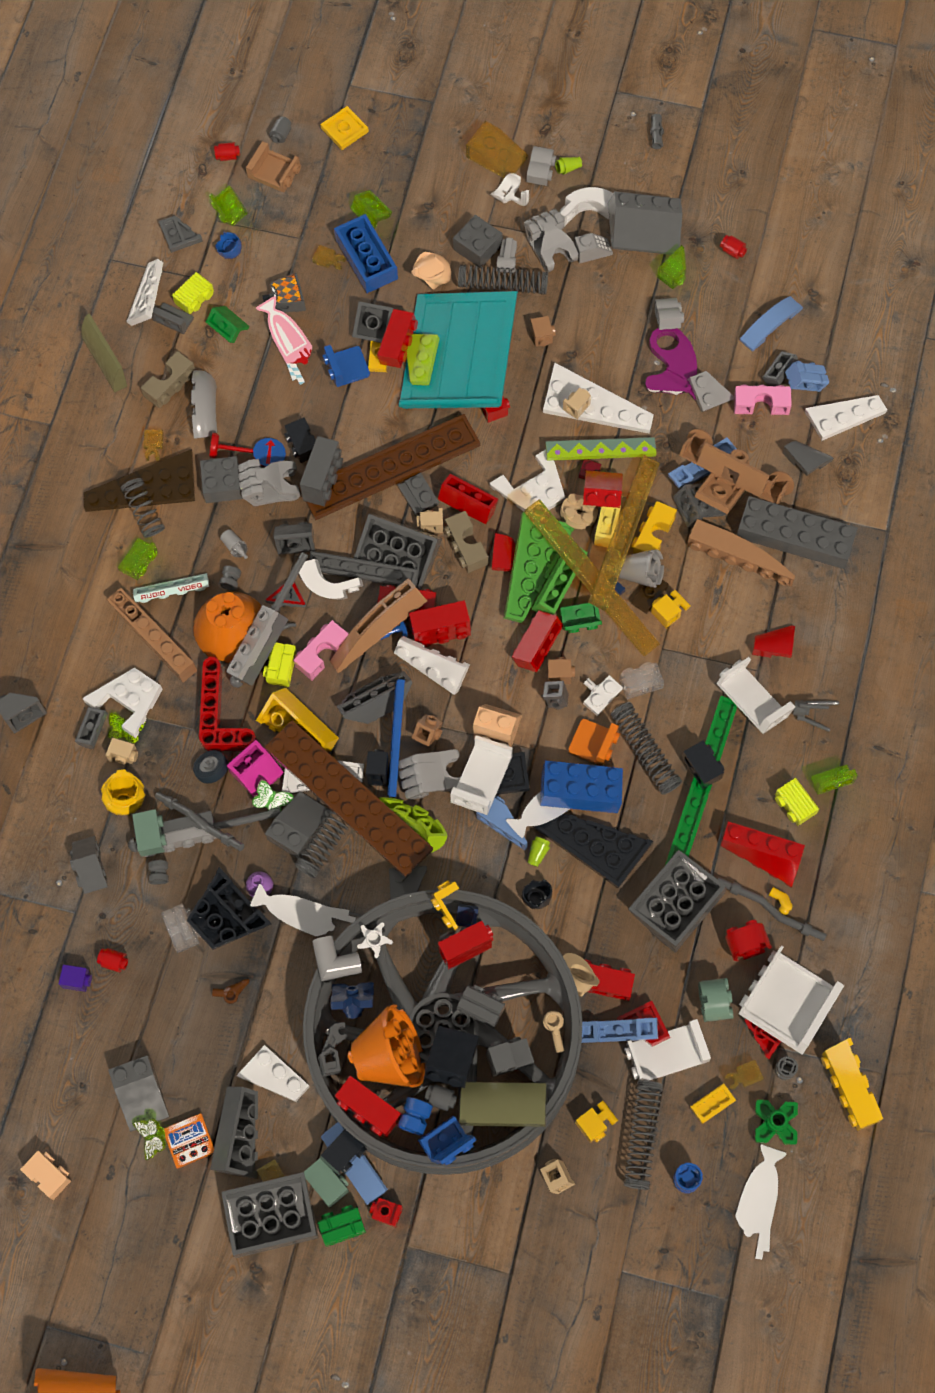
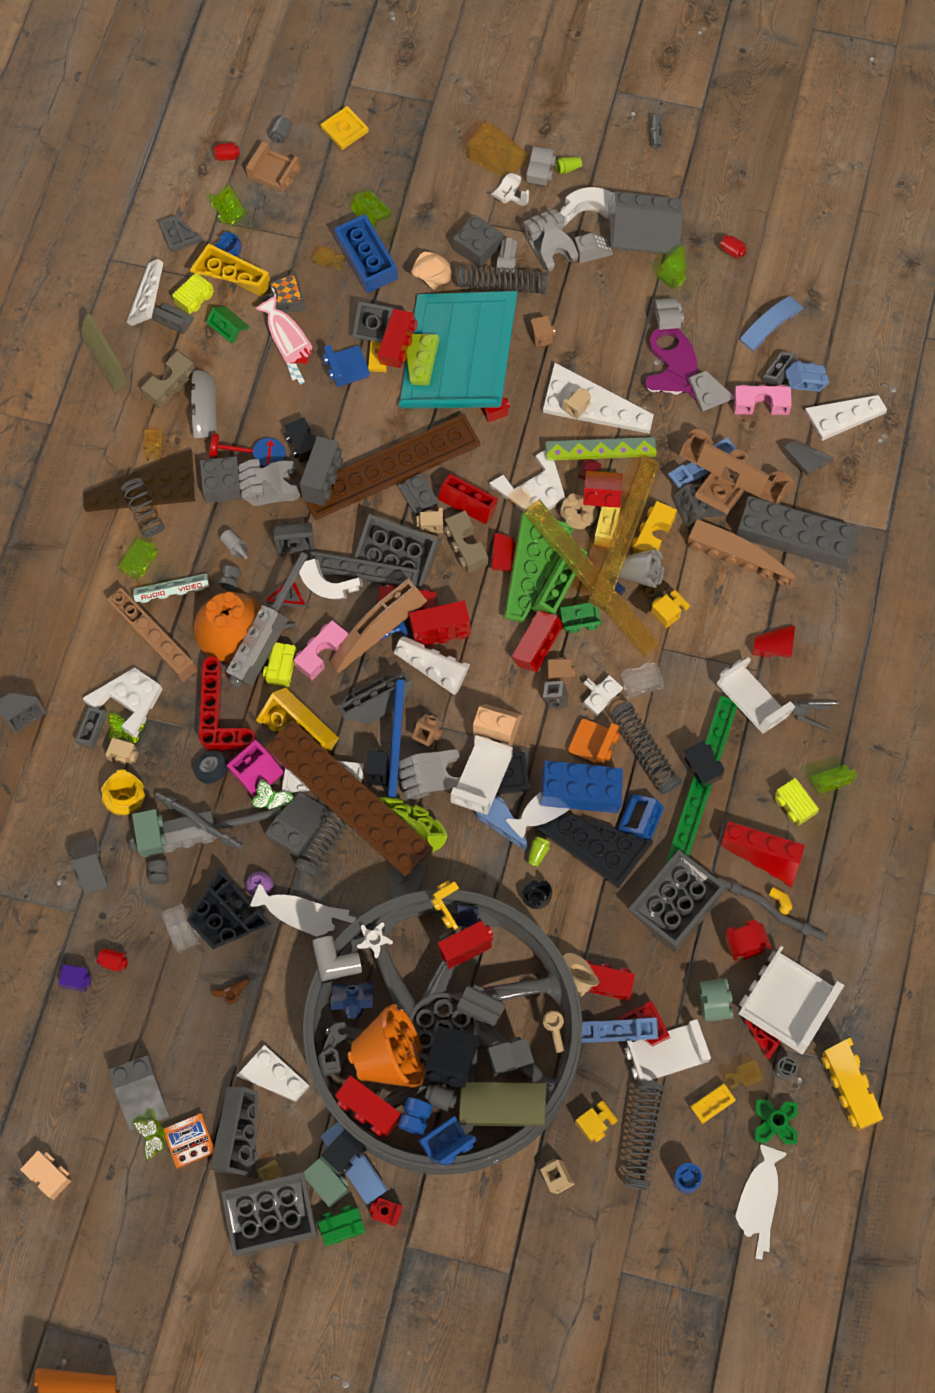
none -> yellow wedge [190,243,271,297]
none -> blue tile [617,794,665,840]

